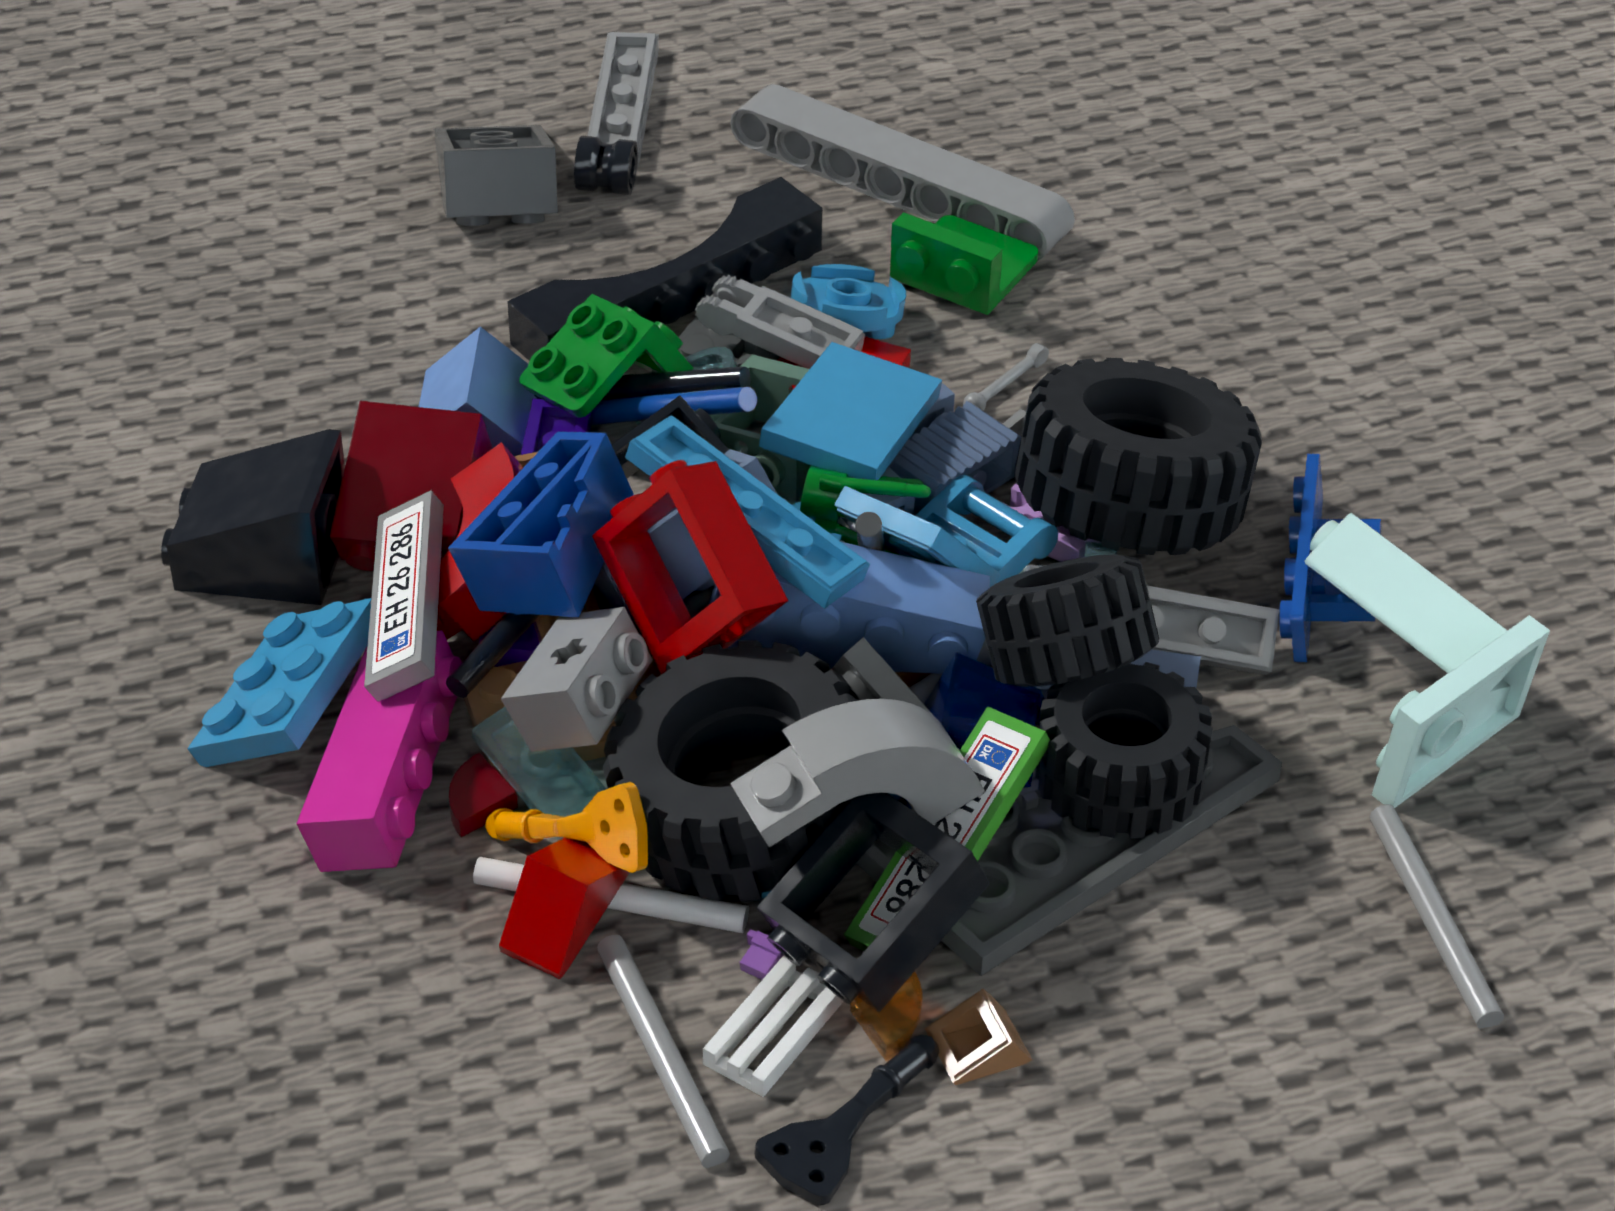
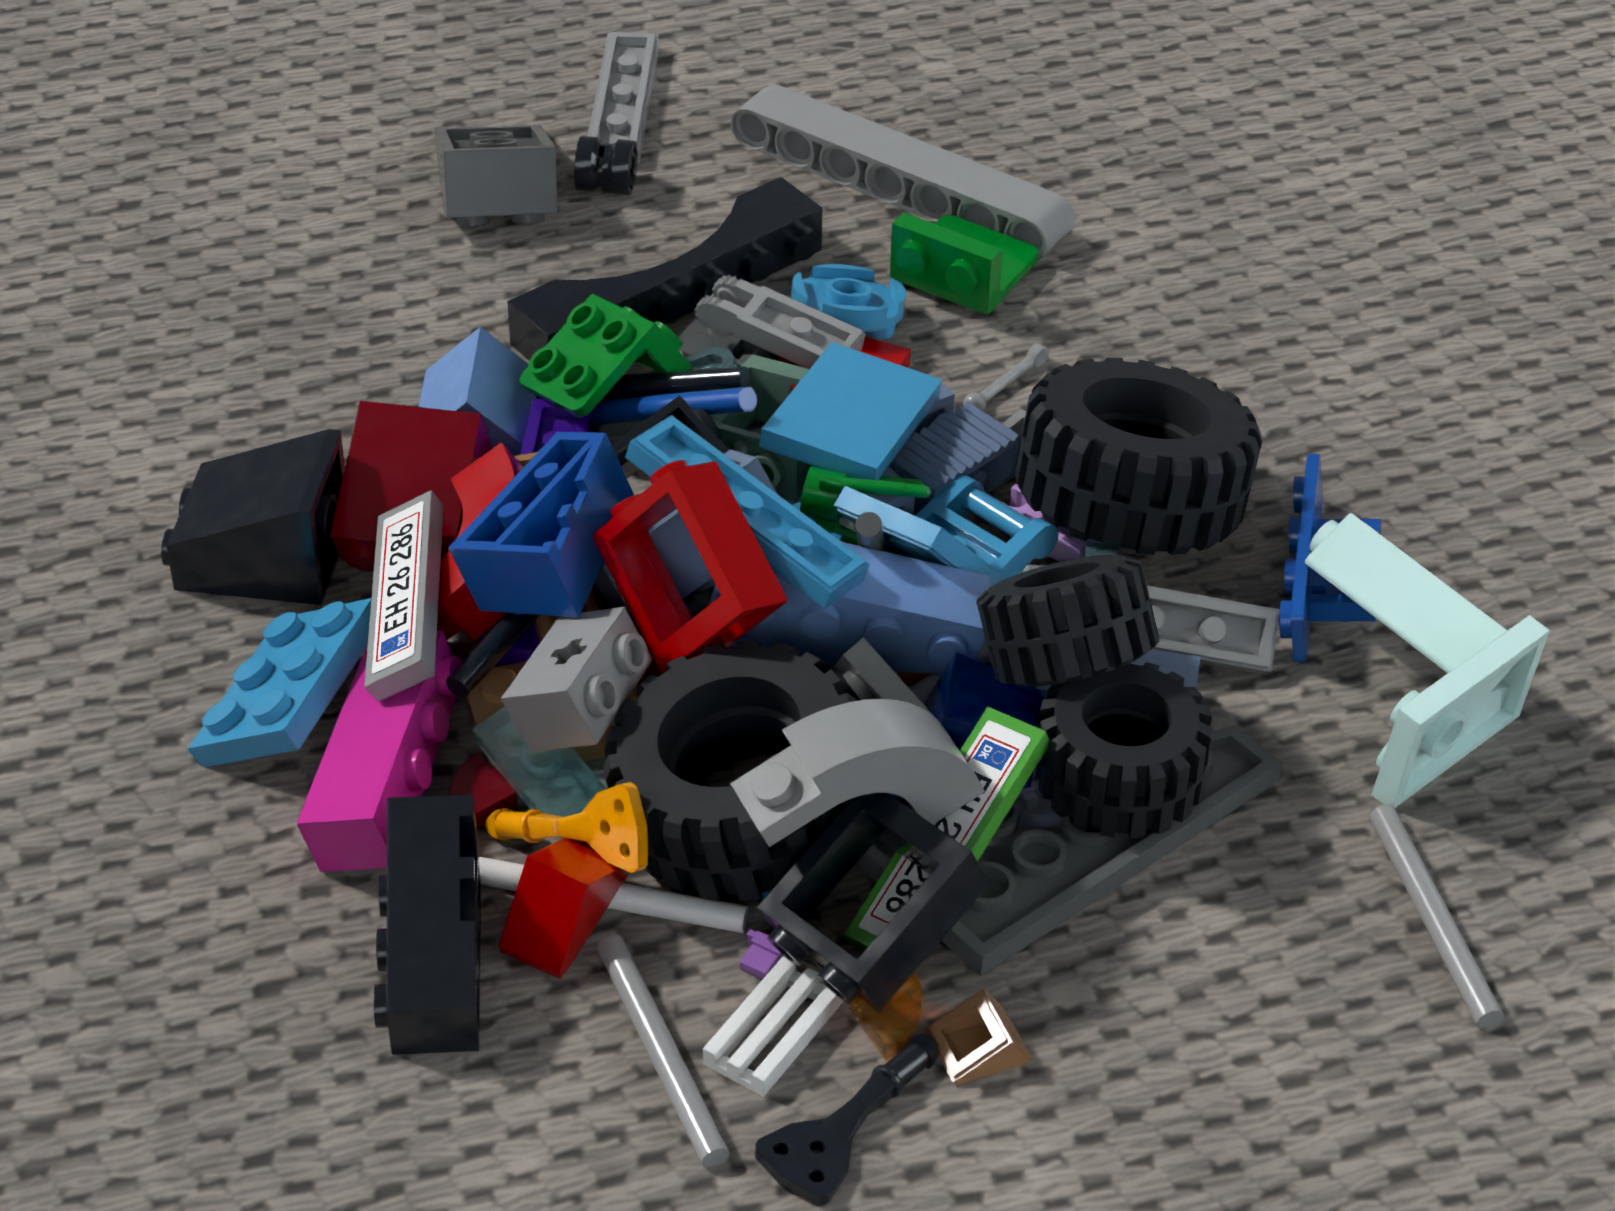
none -> black wedge [374,795,482,1055]

